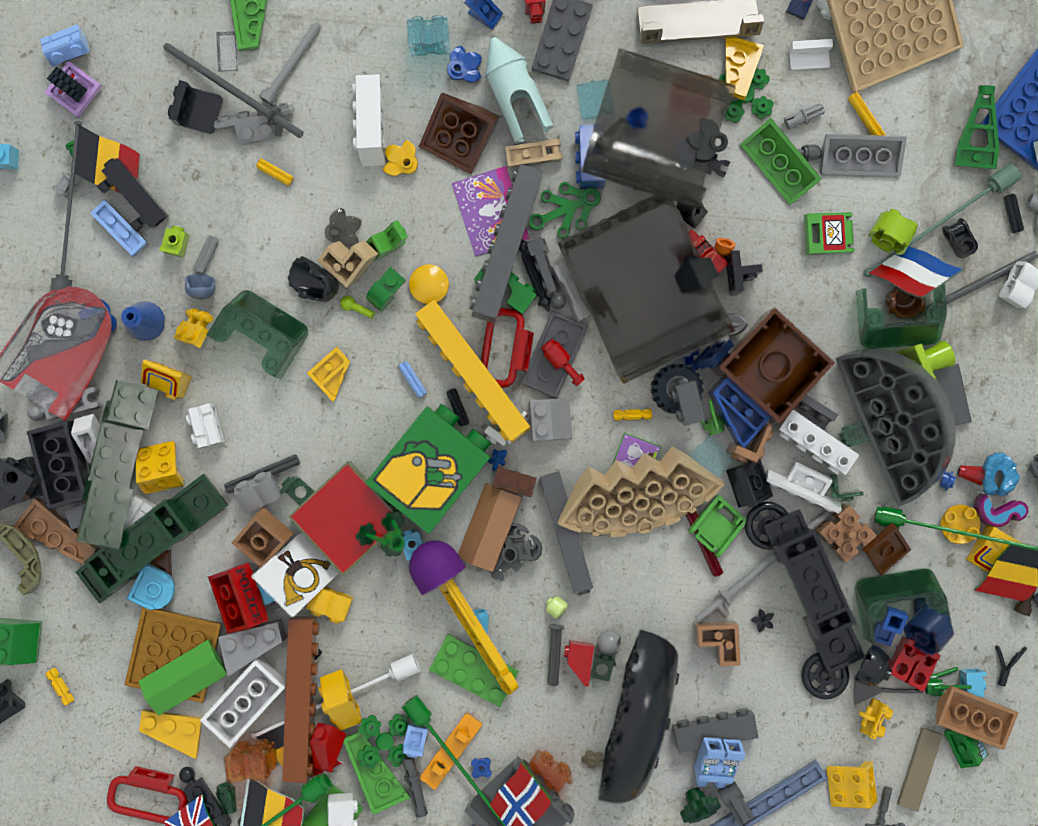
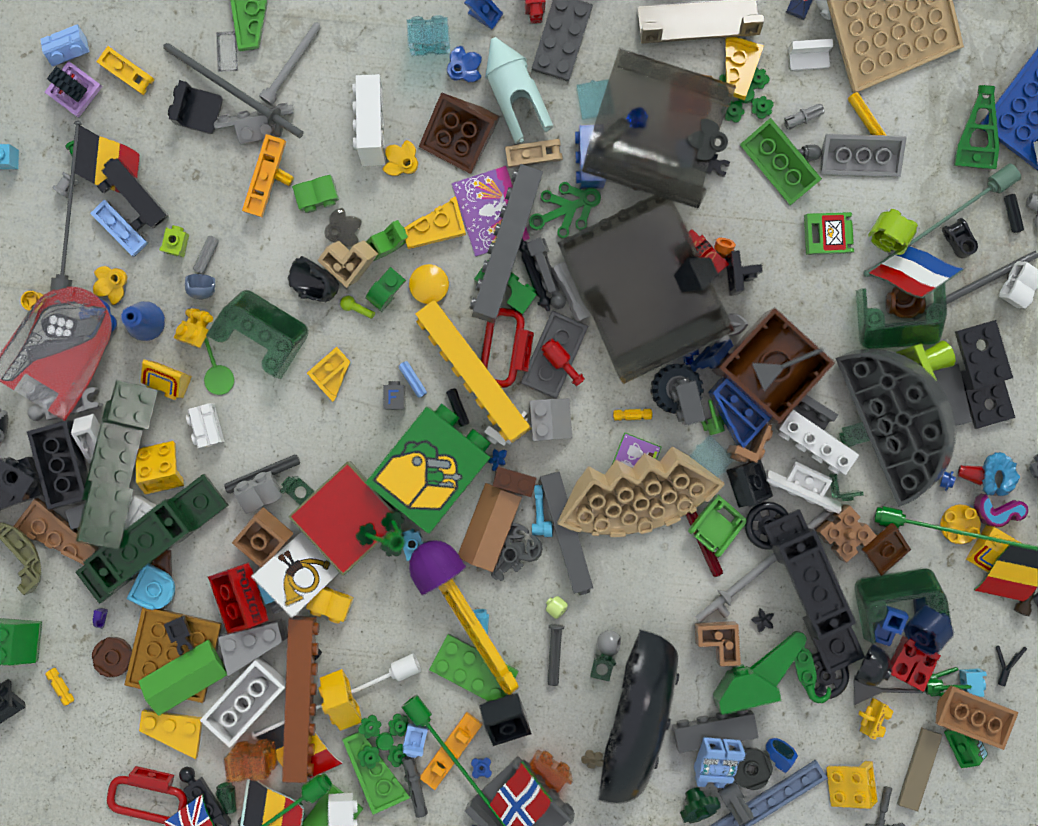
red slope [310,722,346,773] -> none
red slope [564,640,594,687] -> none
black piece [676,194,708,228] -> none
none -> yellow wheel [20,291,46,312]
none -> reddish brown tile [92,637,132,677]
none -> yellow plate [93,266,128,305]
none -> dark purple tile [93,608,108,629]
none -> yellow plate [96,46,155,96]
none -> black plate [164,615,195,655]
none -> bright green piece [204,336,234,395]
none -> light orange hinge [242,134,286,218]
none -> bright green brick [292,175,339,213]
none -> dark grey brick [383,381,405,410]
none -> yellow wing [404,196,466,249]
none -> black brick [479,693,532,746]
none -> medium azure brick [532,485,553,537]
none -> green slope [713,631,831,714]
none -> pearl dark grey plate [733,748,773,790]
none -> dark grey piece [752,348,823,391]
none -> blue rock [766,738,798,773]
none -> black bracket [955,320,1016,429]

